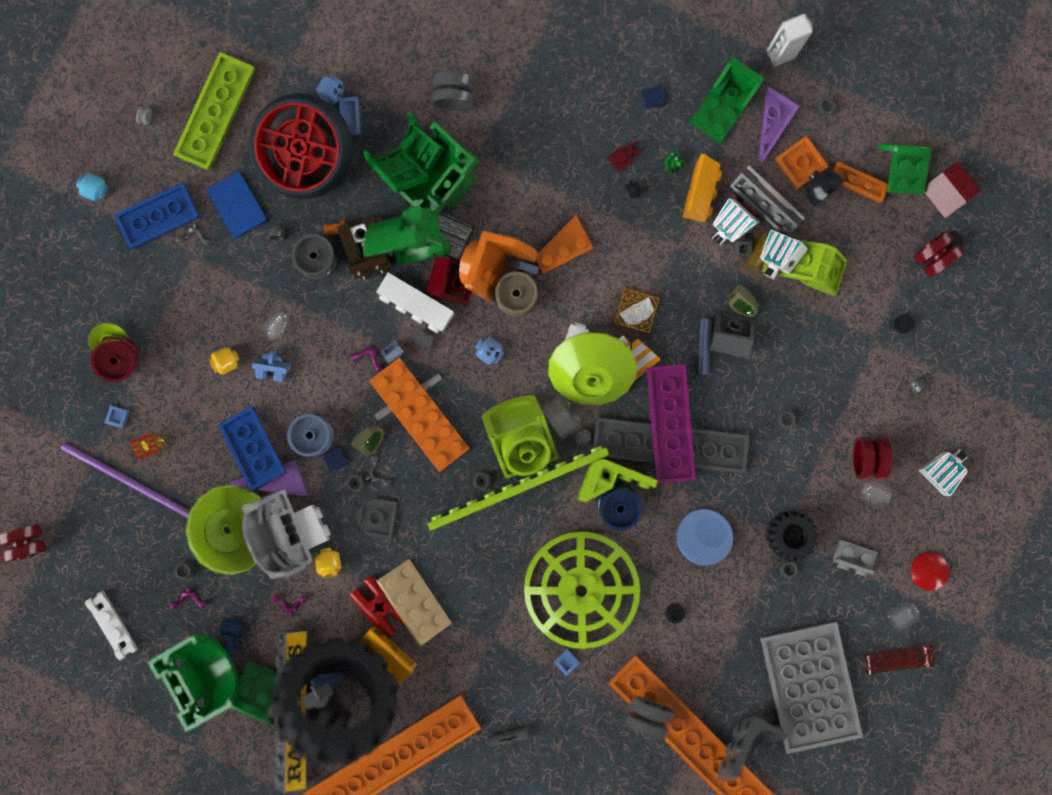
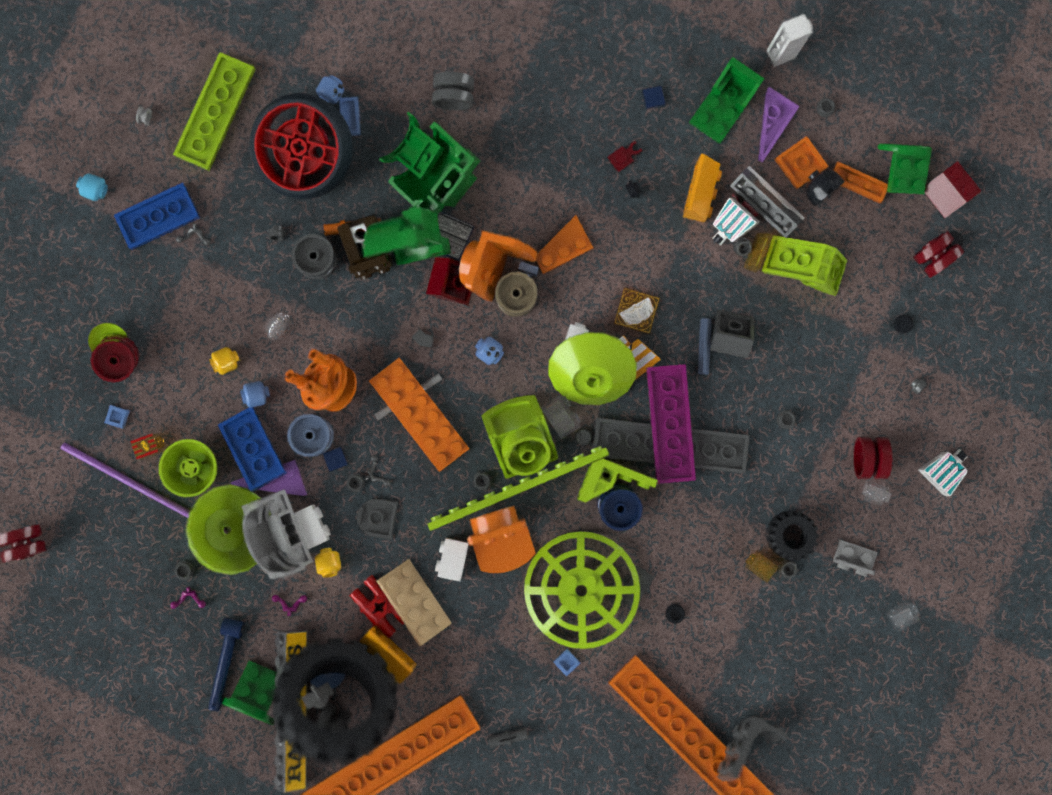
white plate [85,591,138,661] -> none
green piece [148,634,239,732] -> none
blue tile [206,171,268,239] -> none
medium blue hips [252,349,291,382] -> none
magenta piece [350,346,382,372] -> none
olive rock [351,426,383,457] -> none
green piece [364,134,429,193] -> none
white brick [376,273,455,334] -> none
sand blue plate [380,340,404,363] -> none
dark grey wheel [625,696,675,740] -> none
green plant [664,151,685,174] -> none
medium blue piece [676,509,733,566] -> none
olive rock [727,285,759,317] -> none
light grey plate [760,621,863,754] -> none
white torso [761,230,808,279] -> none
clear red plate [863,645,936,675] -> none
red dish [911,552,949,591] -> none
none -> lime piece [159,439,218,497]
none -> medium blue head [240,381,270,408]
none -> orange piece [285,349,357,412]
none -> white brick [435,537,469,581]
none -> orange piece [467,506,536,573]
none -> clear yellow brick [745,552,778,583]

